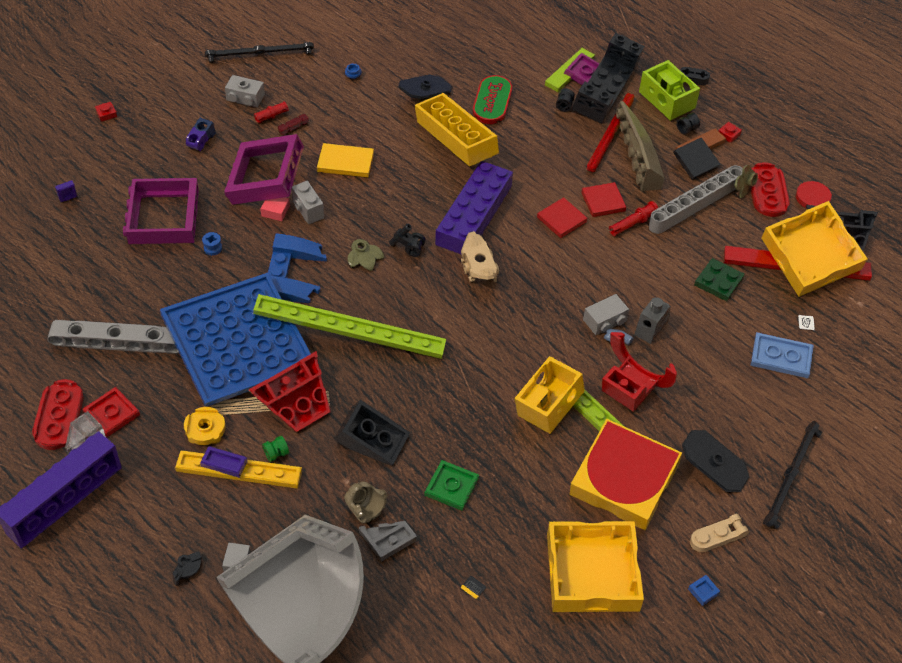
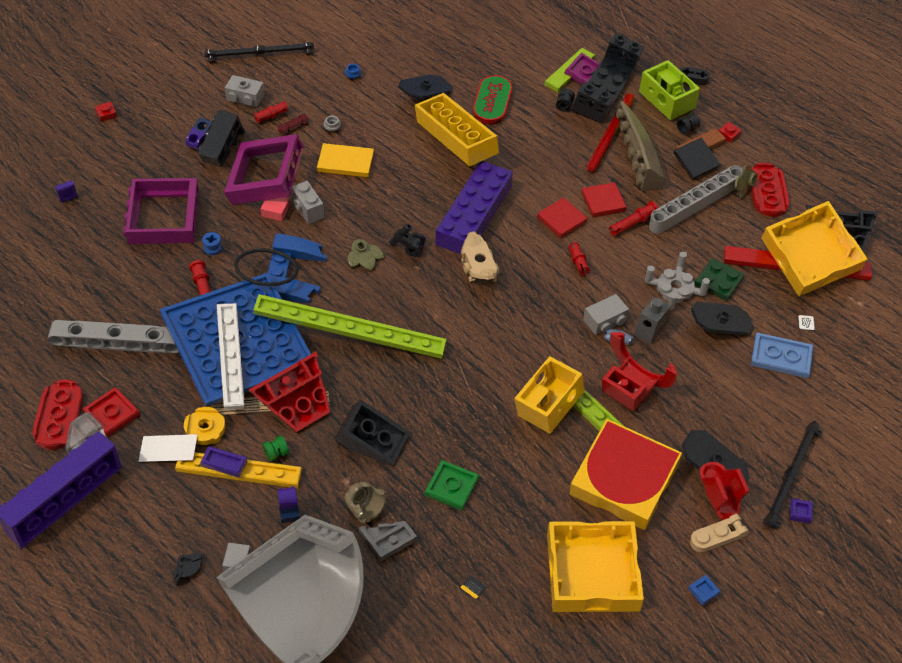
red tile [796,181,832,208] -> none
none -> white sticker [138,434,198,462]
none -> red pin [189,260,211,295]
none -> black wedge [198,110,245,167]
none -> white tile [217,303,244,410]
none -> black piece [234,248,299,286]
none -> leg [277,486,300,523]
none -> light grey plate [324,116,341,131]
none -> red pin [568,242,590,276]
none -> light grey plate [645,252,710,311]
none -> black shield [691,302,754,335]
none -> red piece [700,462,749,520]
none -> dark purple tile [789,499,813,523]

